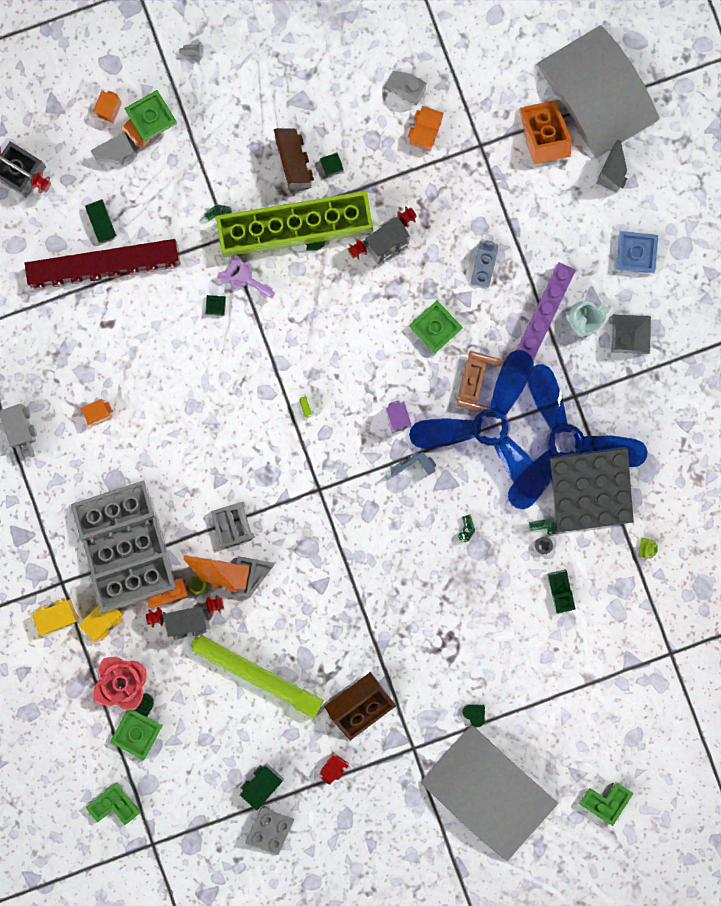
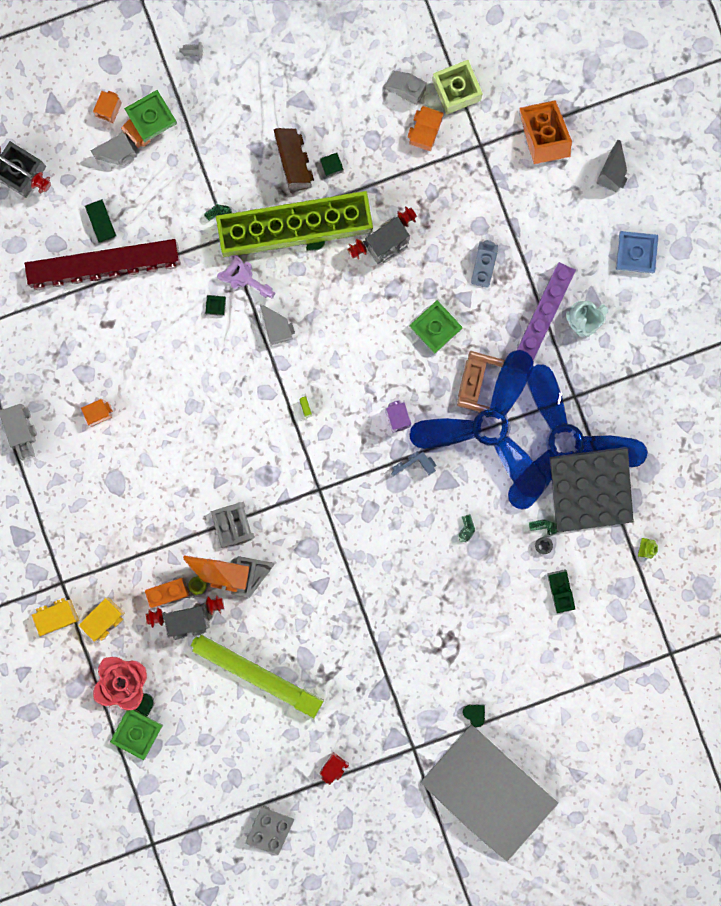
light grey slope [71,480,176,614] -> none
bright green plate [85,782,141,825] -> none
dark green brick [240,763,284,811] -> none
reddish brown slope [324,672,396,741] -> none
light grey slope [536,25,660,159] -> none
bright green plate [579,782,634,826] -> none
dark grey slope [611,314,651,354] -> none
none -> light grey slope [260,305,295,345]
none -> yellowish green brick [432,60,483,115]

